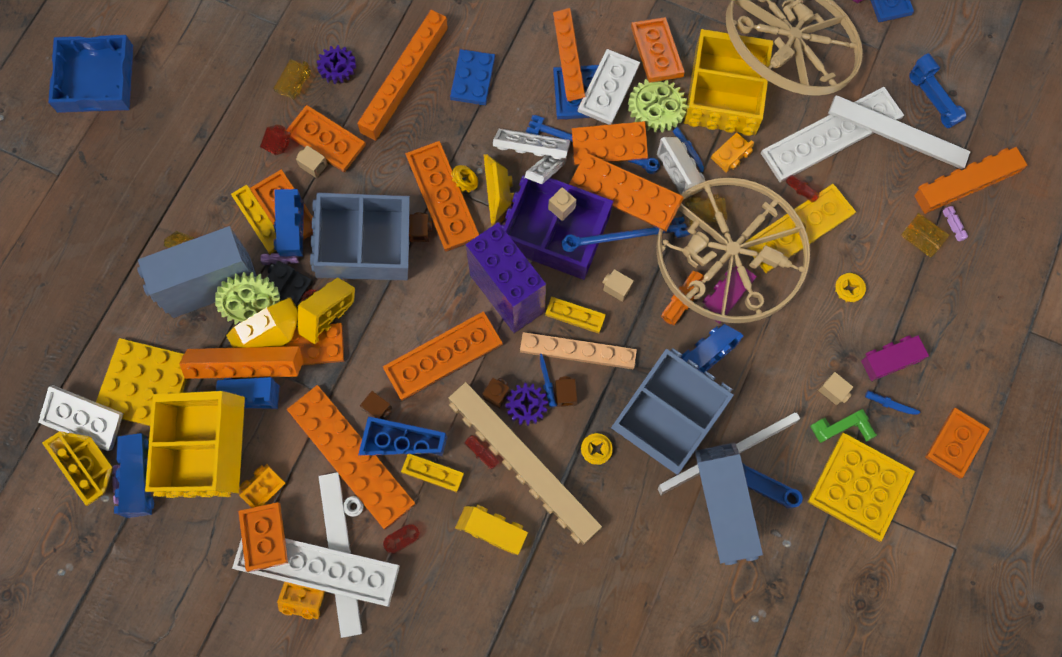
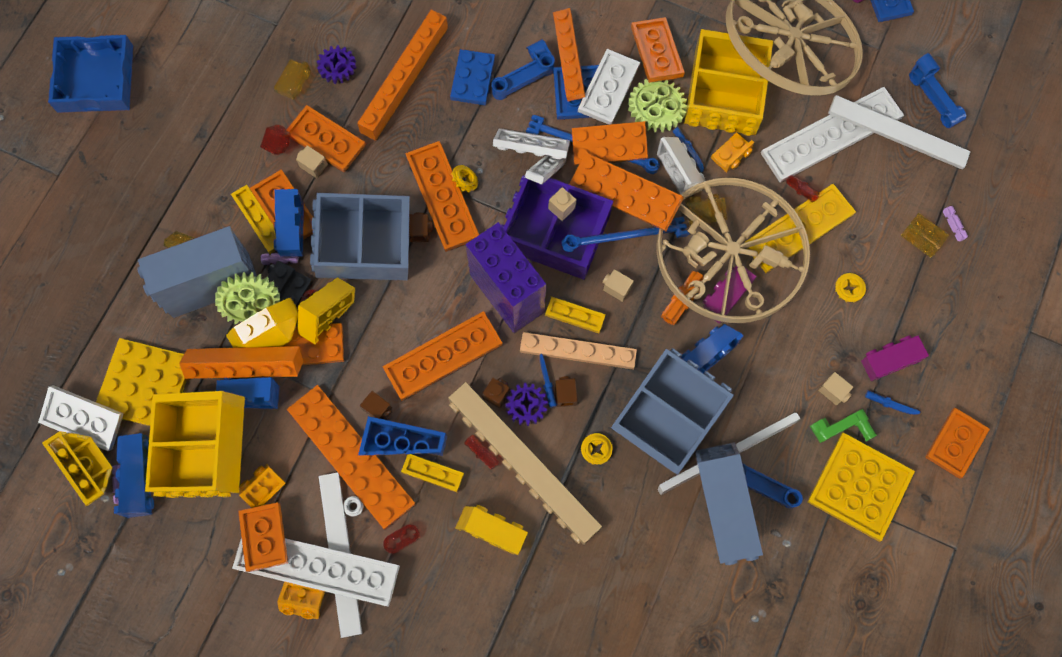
yellow wedge [484,154,514,227] -> none
orange brick [914,147,1028,214] -> none
none -> blue piece [492,39,555,100]

